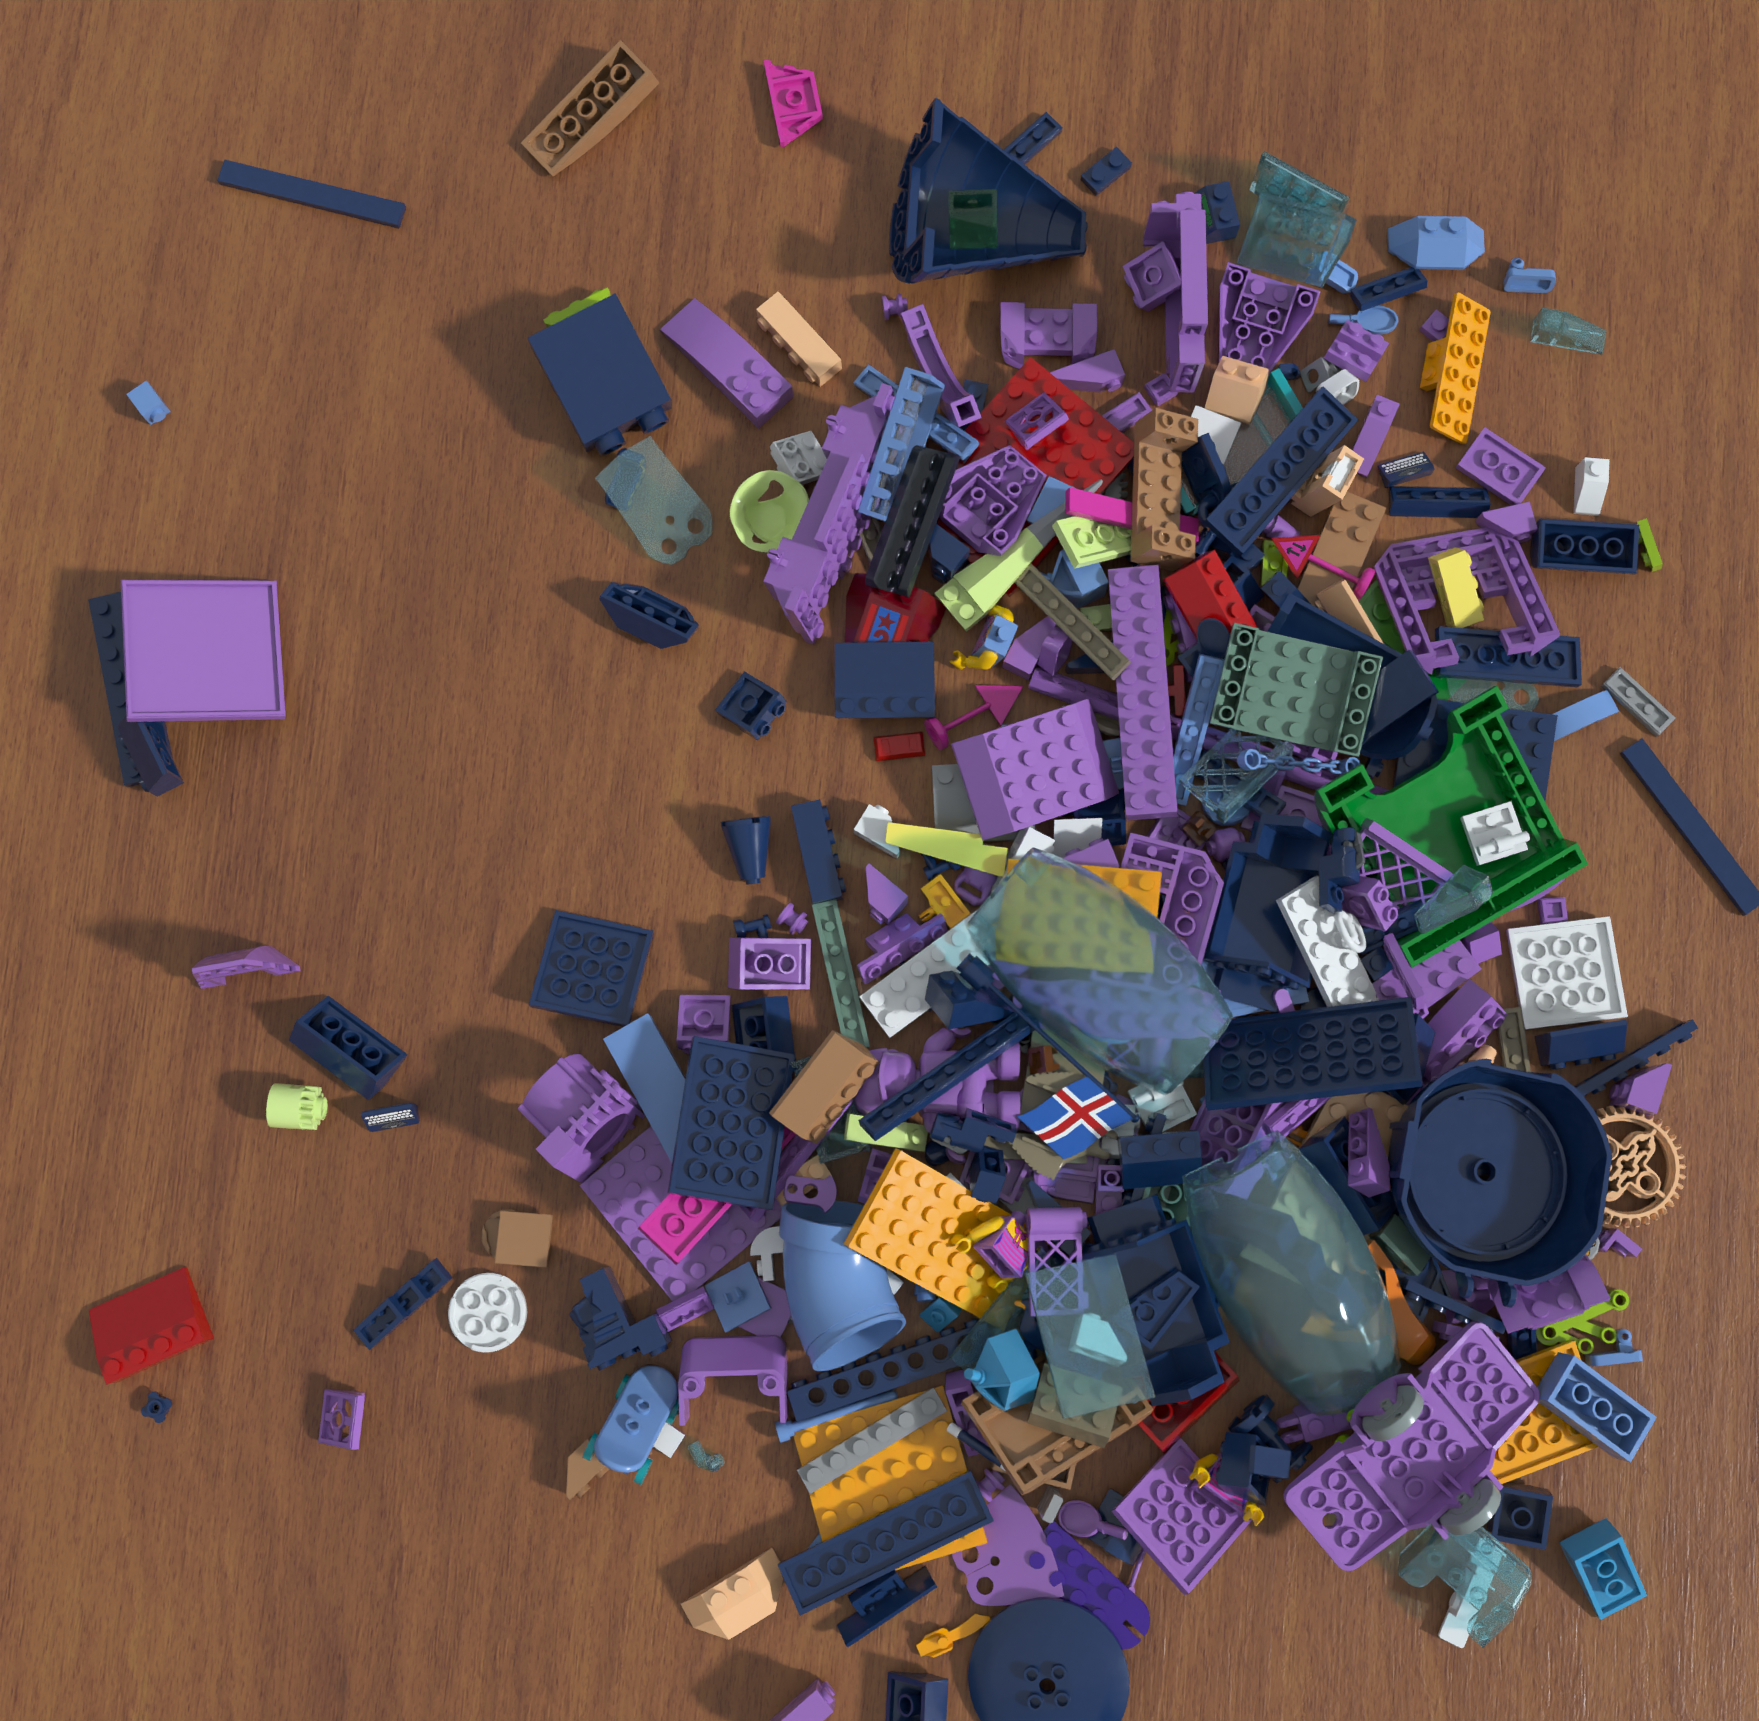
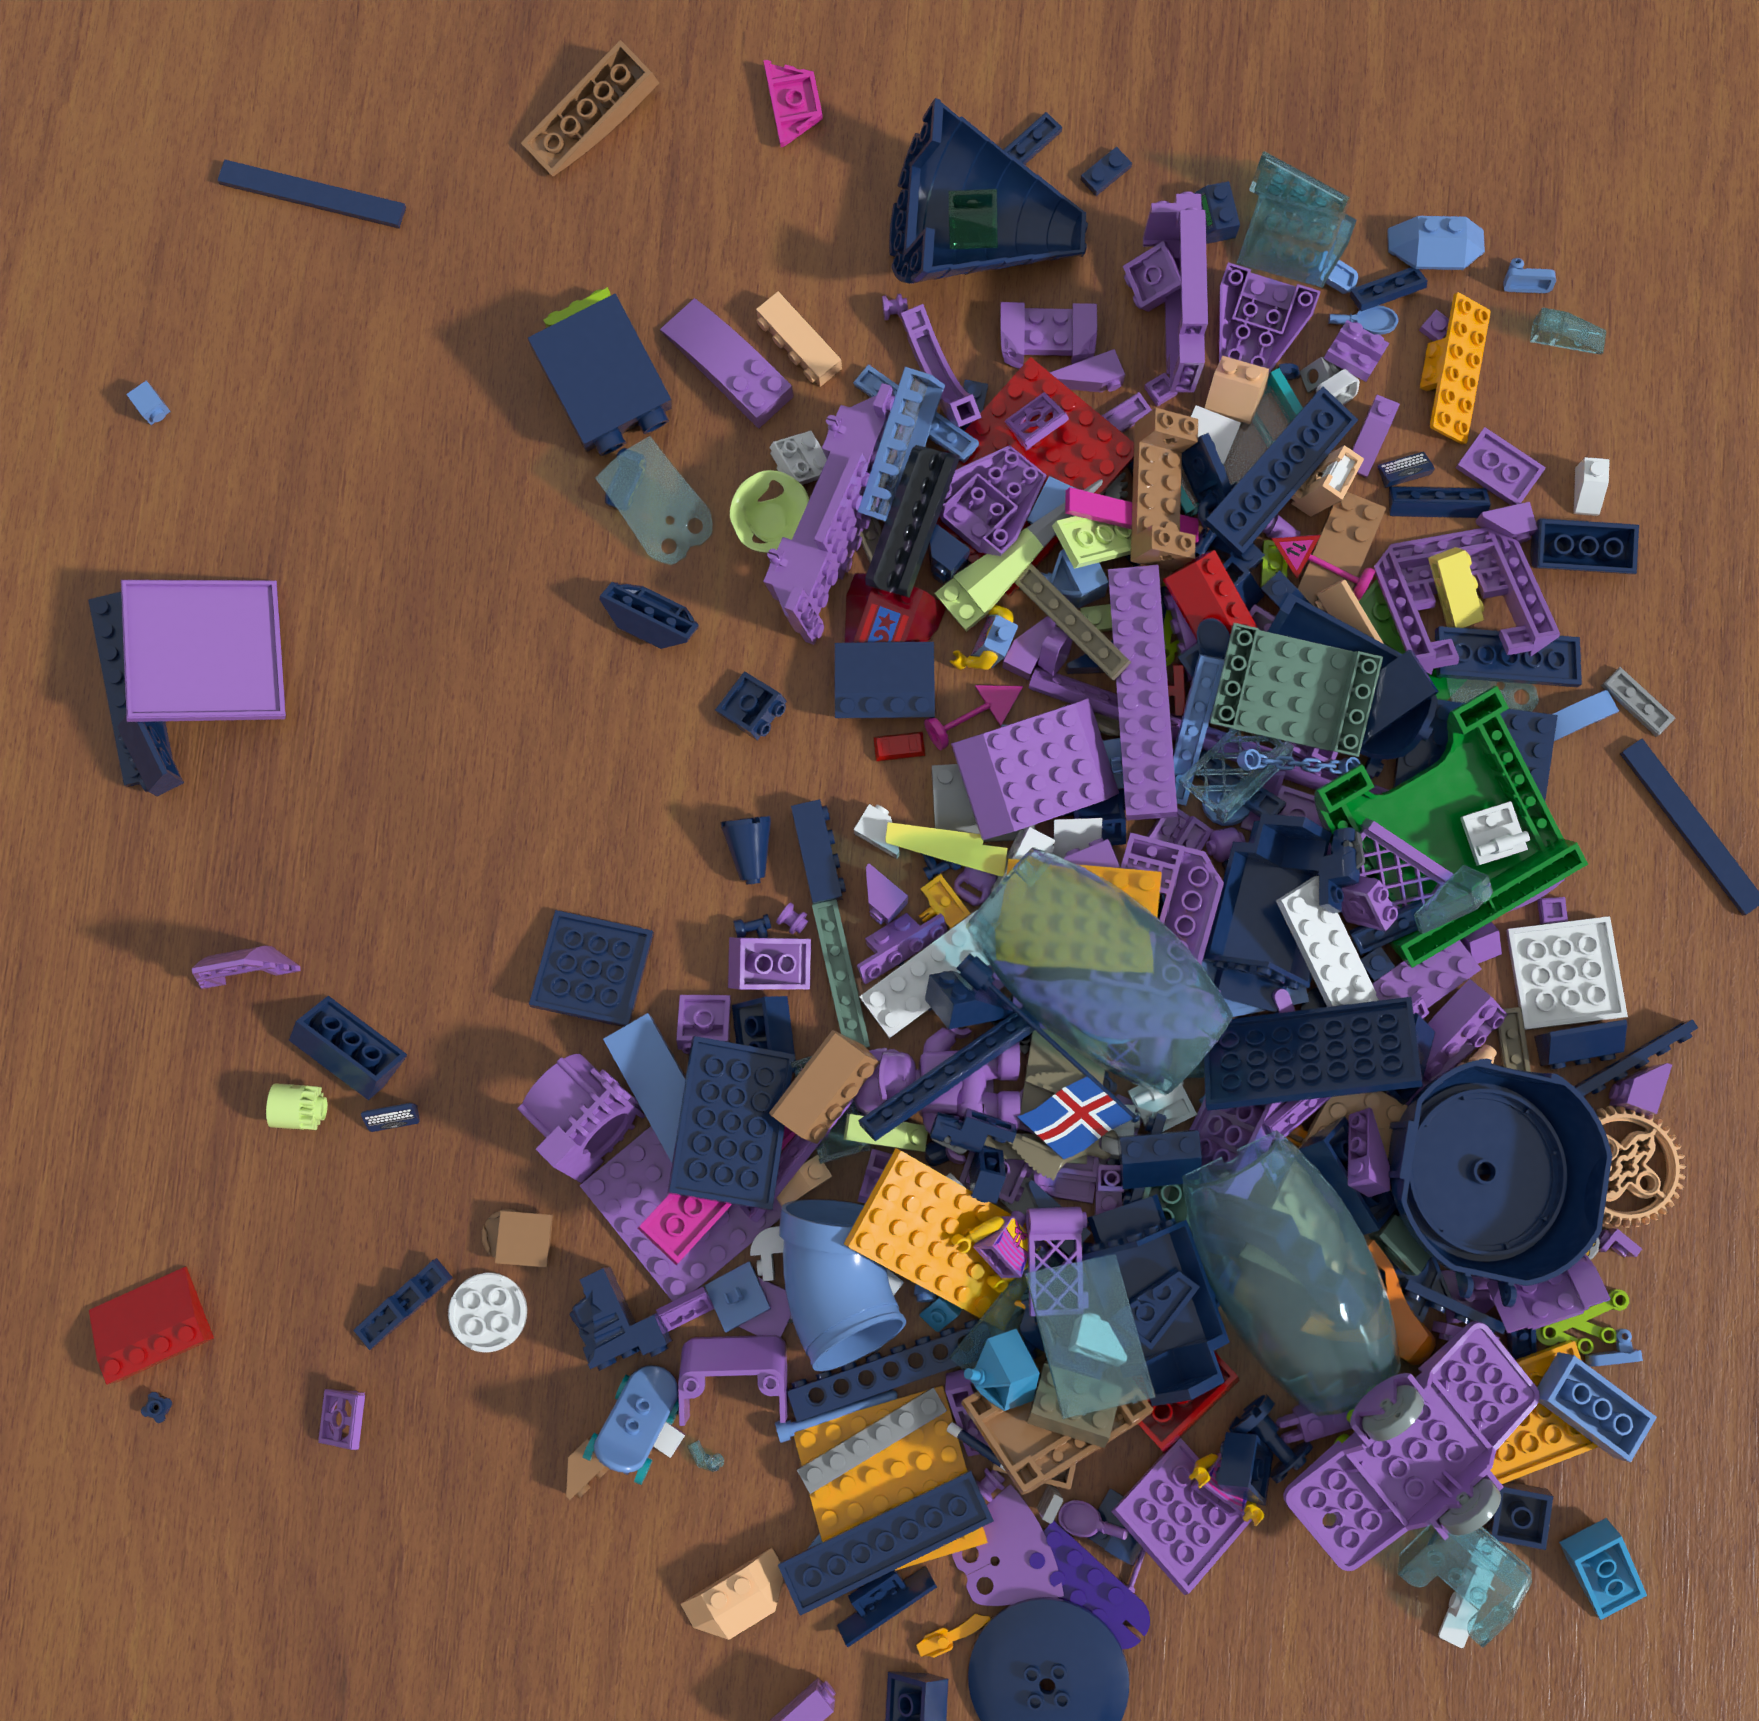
medium lavender piece [783,1175,837,1214] -> none
reddish brown tile [1028,1045,1060,1075] -> none
reddish brown tile [1180,811,1216,847] -> none
dark blue slope [1249,1445,1291,1479] -> none
white piece [1334,910,1366,953] -> none
medium lavender tile [1383,933,1425,1011] -> none
lime plate [1636,518,1663,572] -> none

